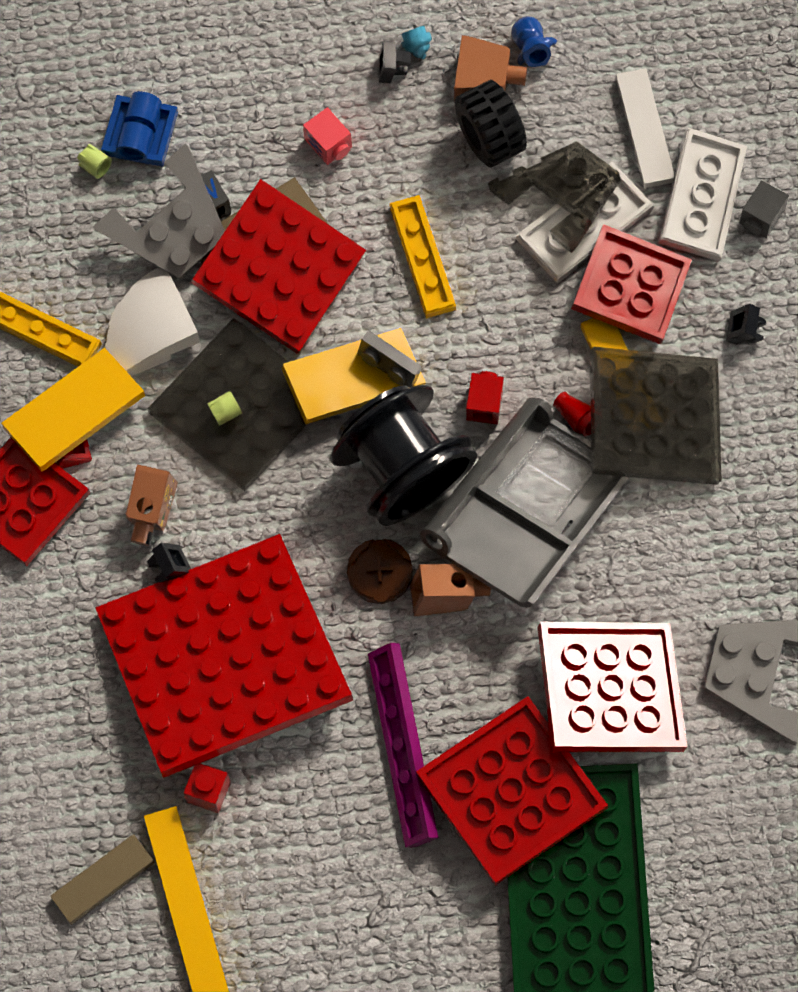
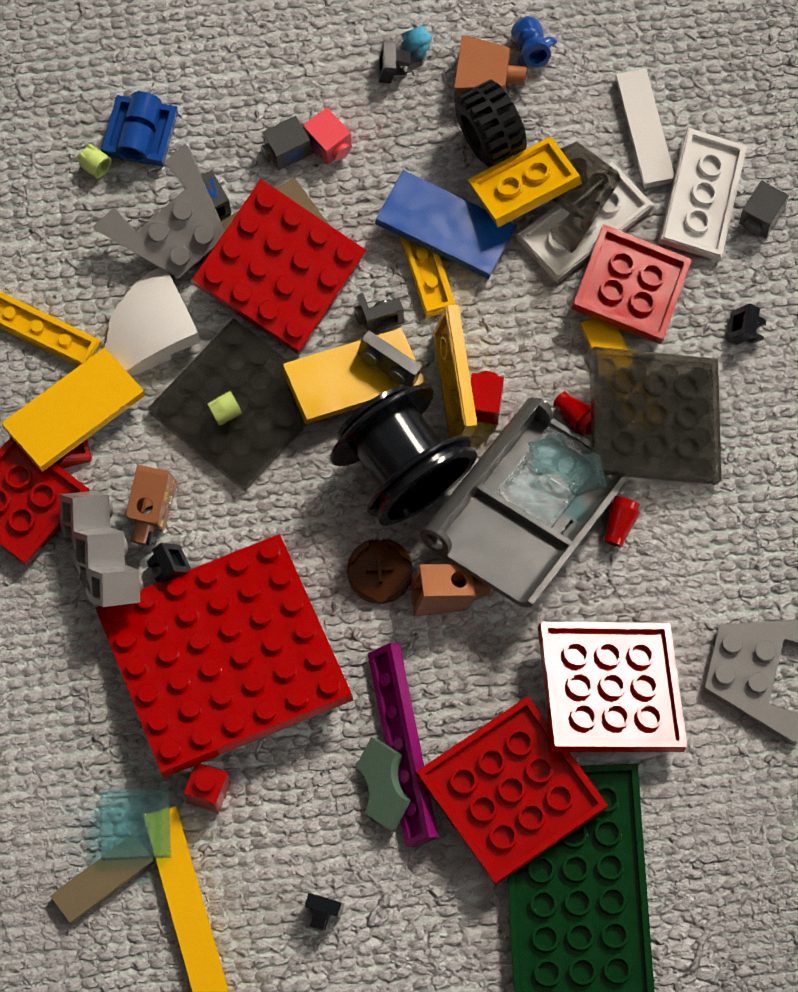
none -> light grey brick [59,491,143,607]
none -> clear light blue tile [100,787,171,861]
none -> dark grey brick [260,115,312,171]
none -> black tile [305,893,345,930]
none -> dark grey bracket [353,293,404,333]
none -> sand green tile [356,737,411,831]
none -> blue tile [375,170,516,280]
none -> yellow tile [433,305,477,438]
none -> yellow plate [468,136,582,228]
none -> clear light blue tile [528,433,607,496]
none -> red cone [604,496,641,547]

